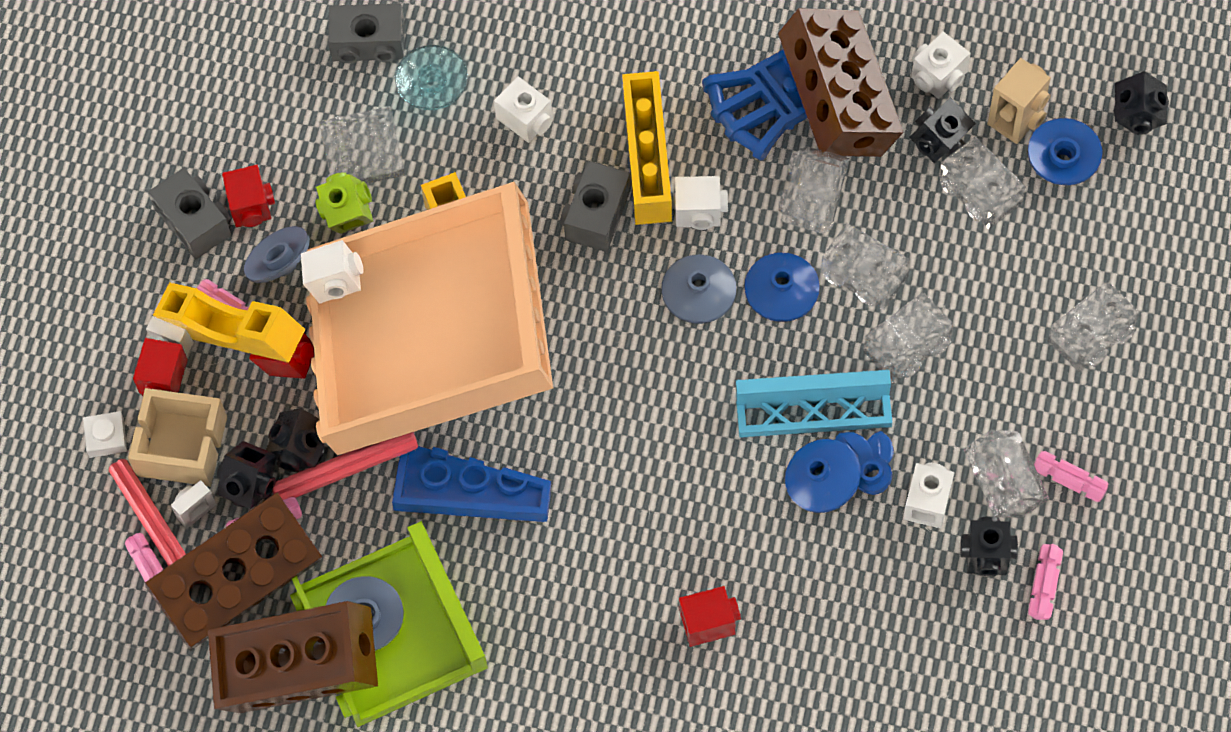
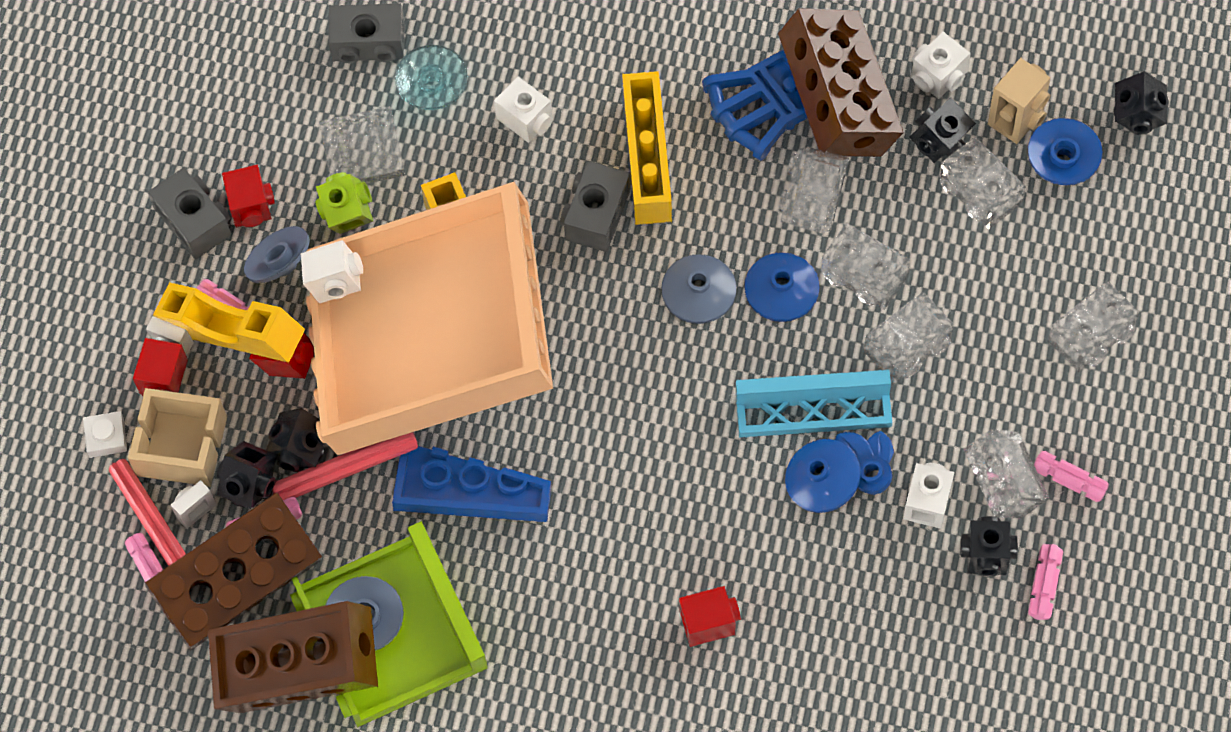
white brick [675,176,728,230] -> none

